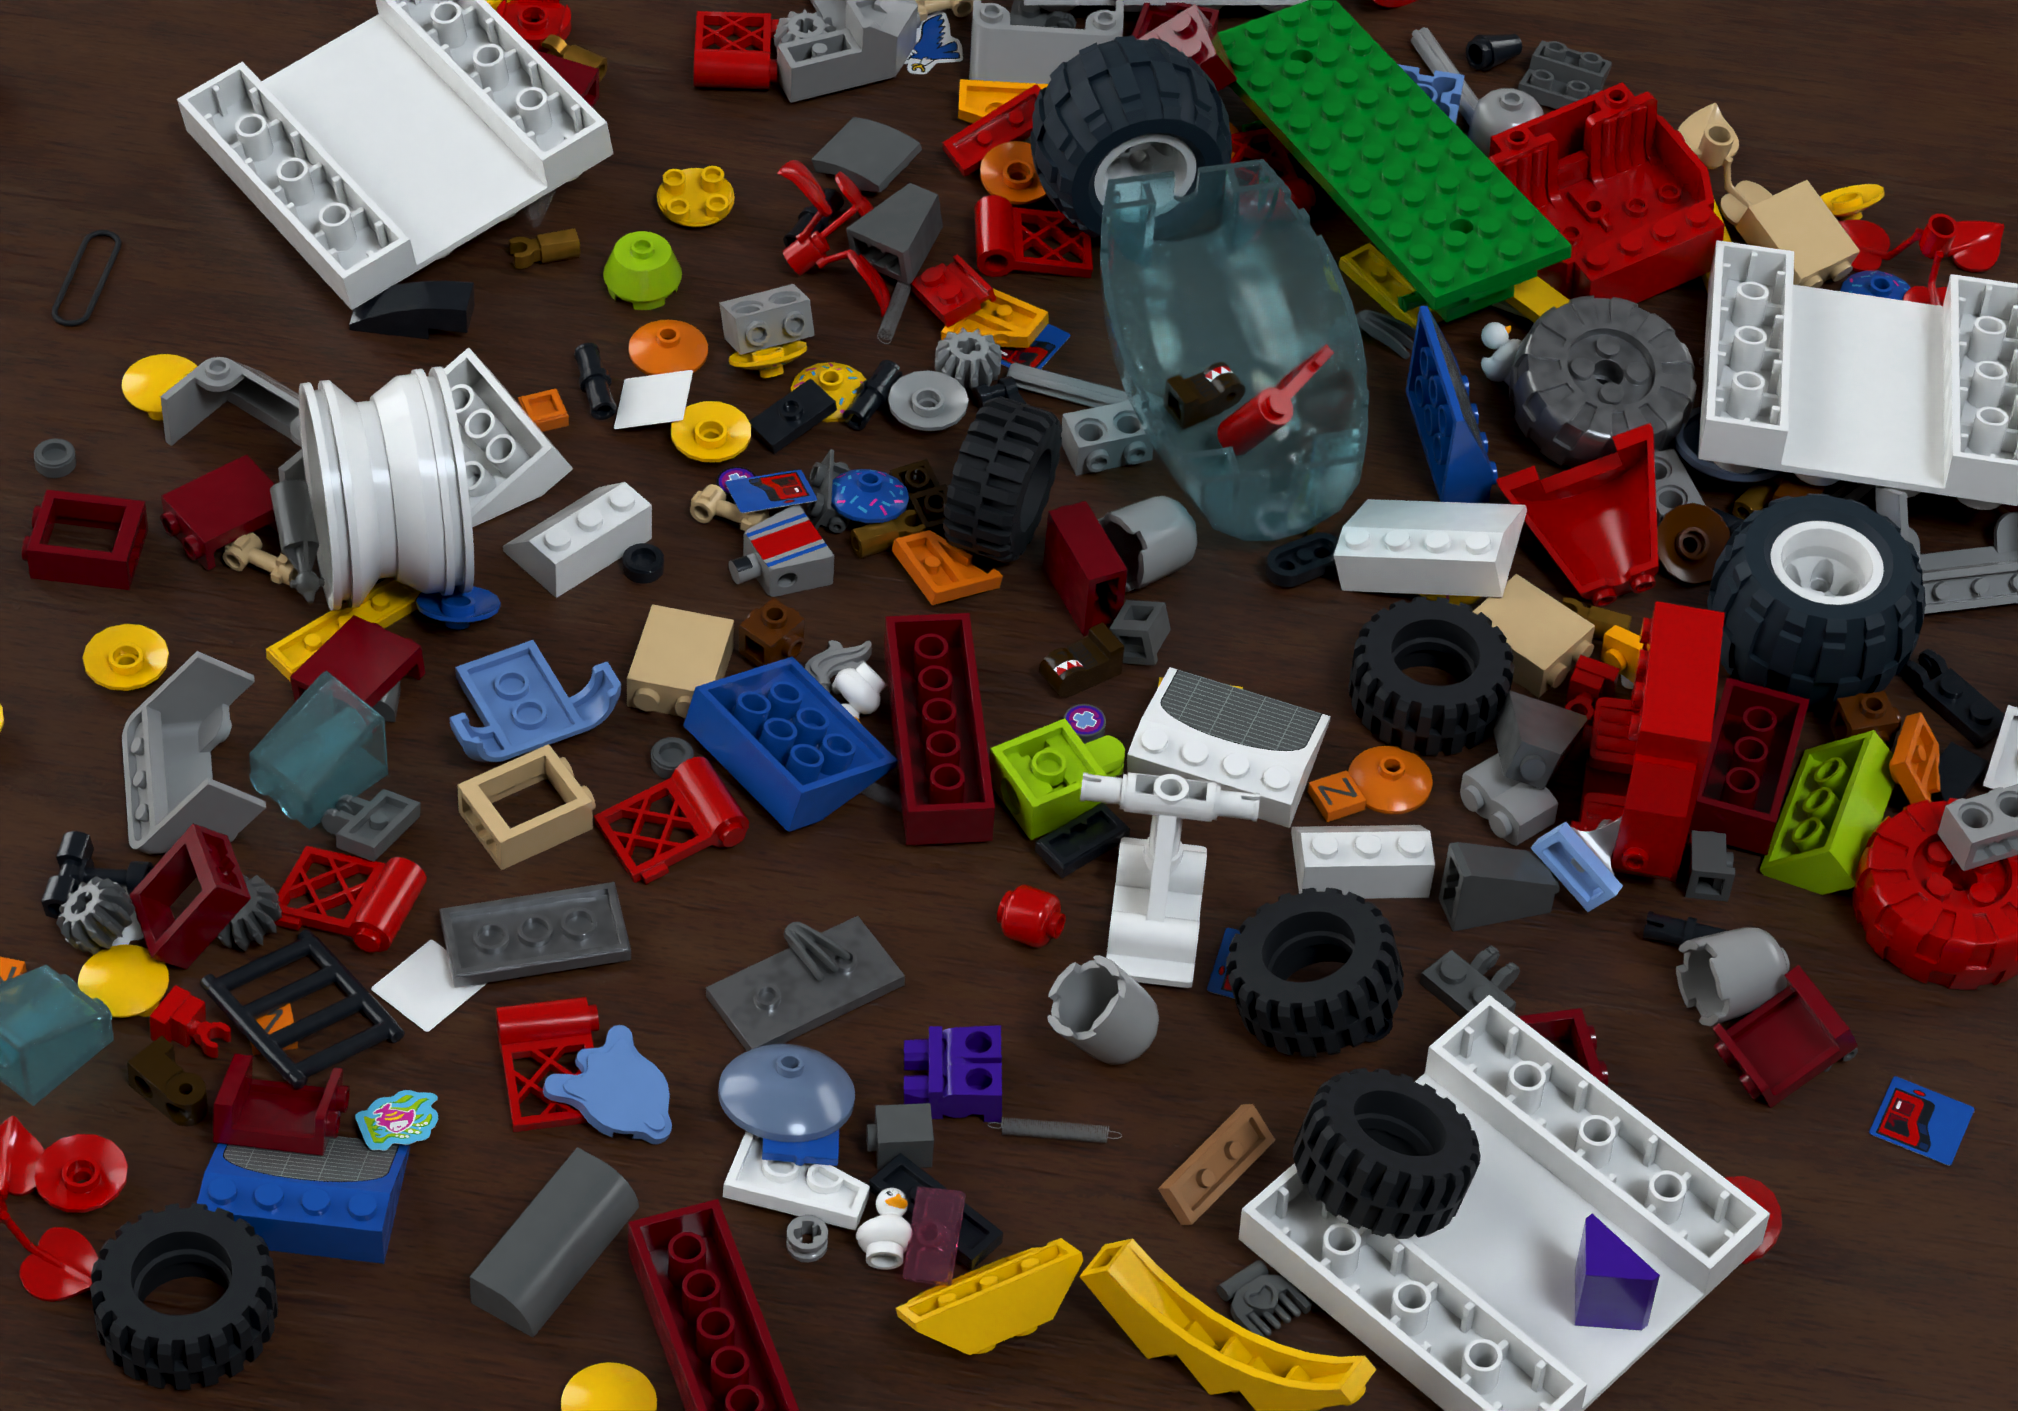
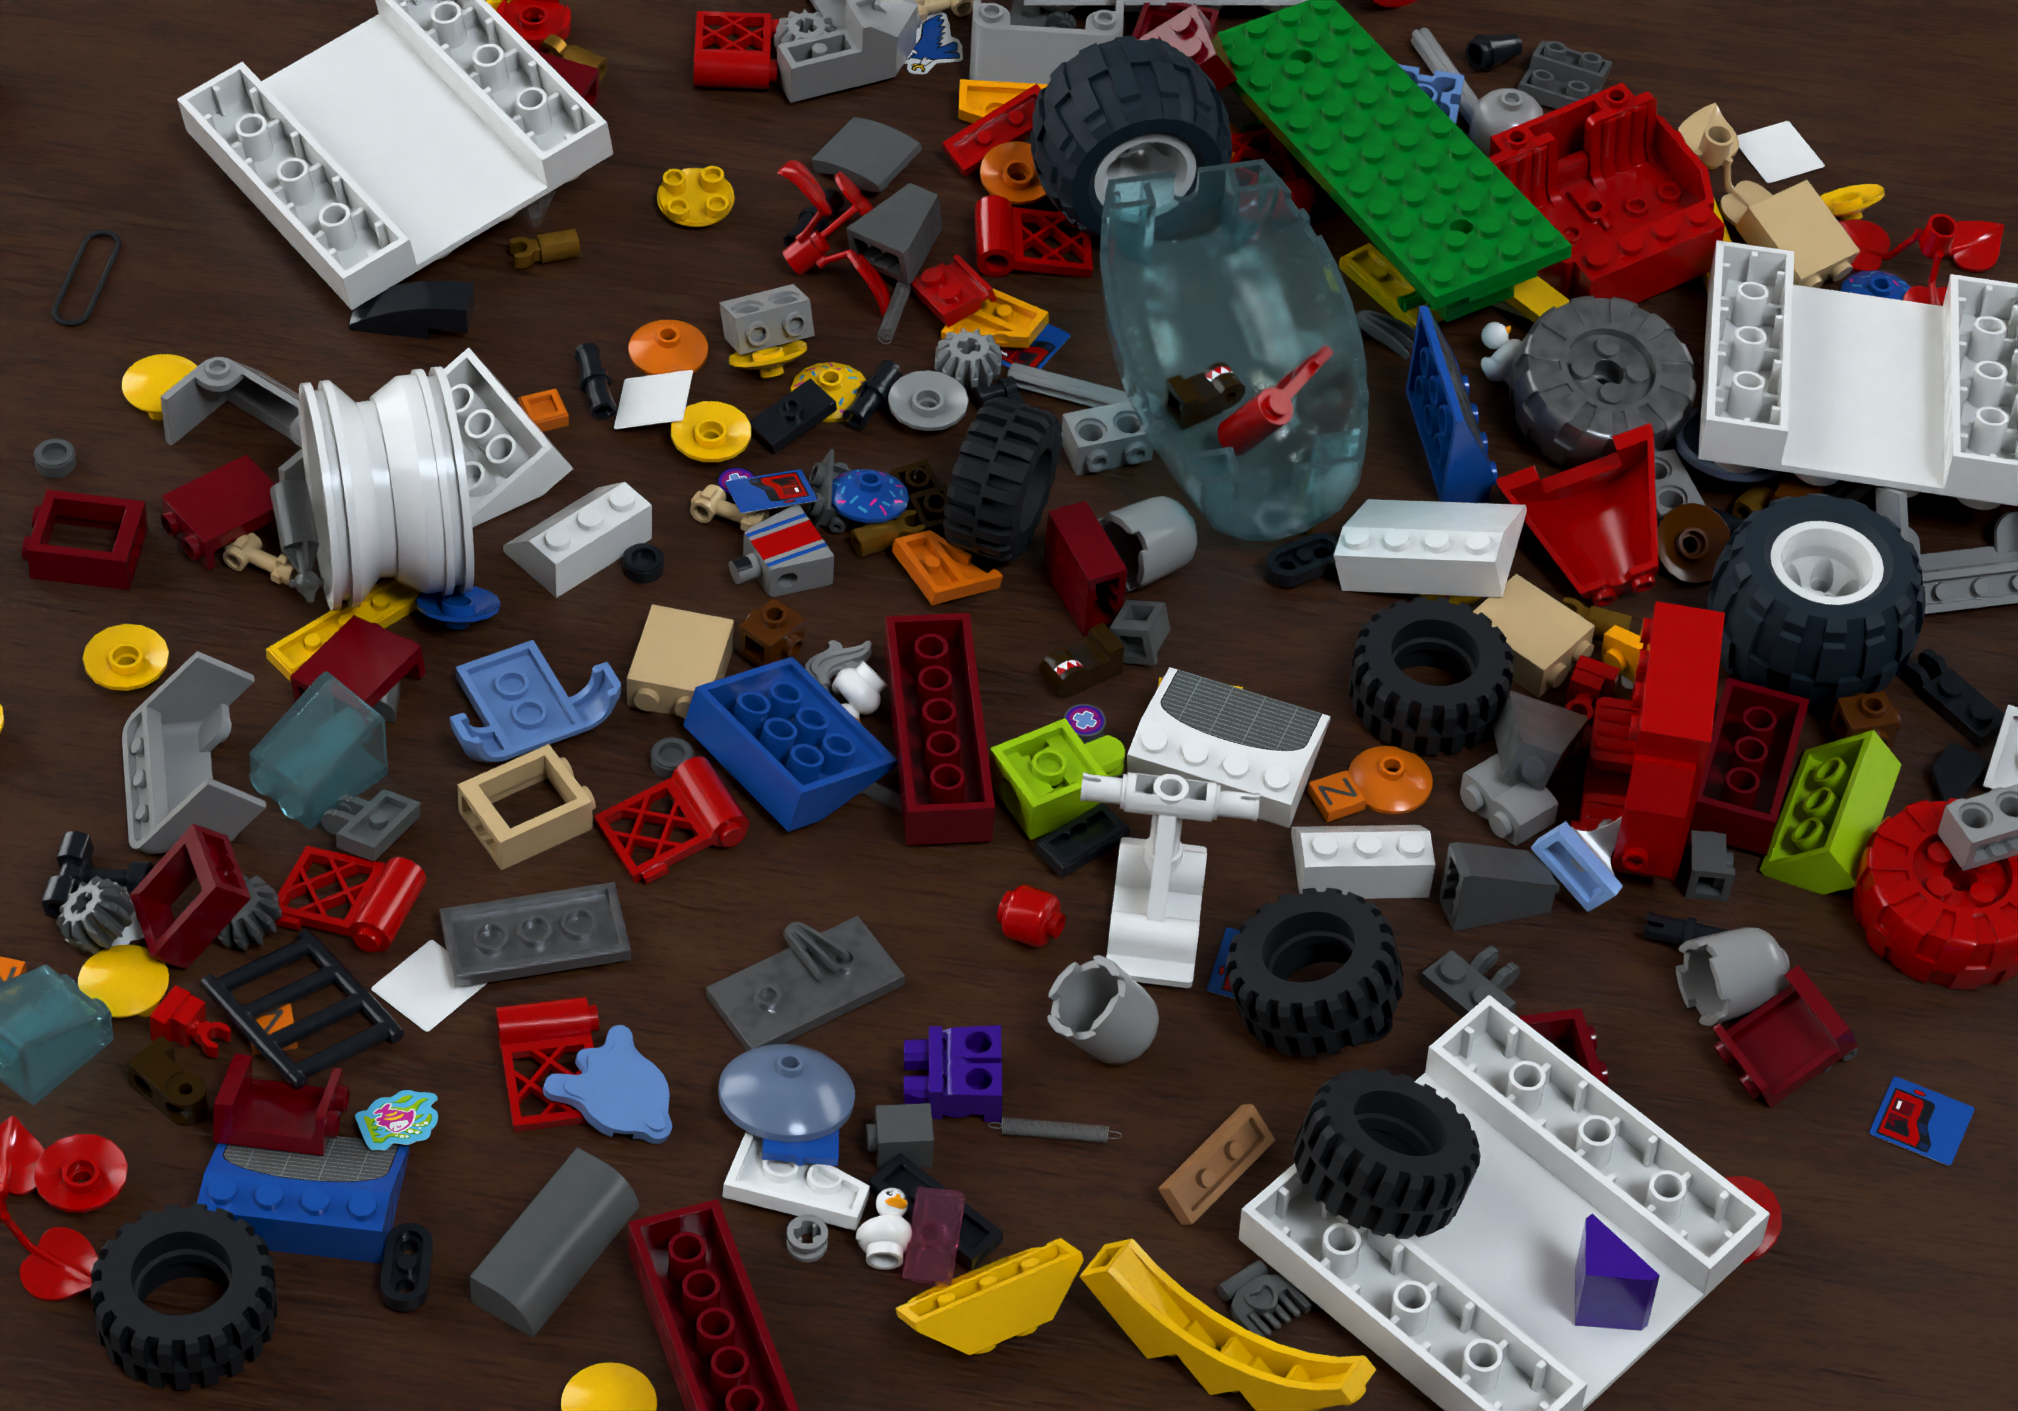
lime cone [603,231,682,310] -> none
orange wing [1889,712,1940,804] -> none
none -> black plate [381,1223,433,1312]
none -> white sticker [1737,121,1825,183]

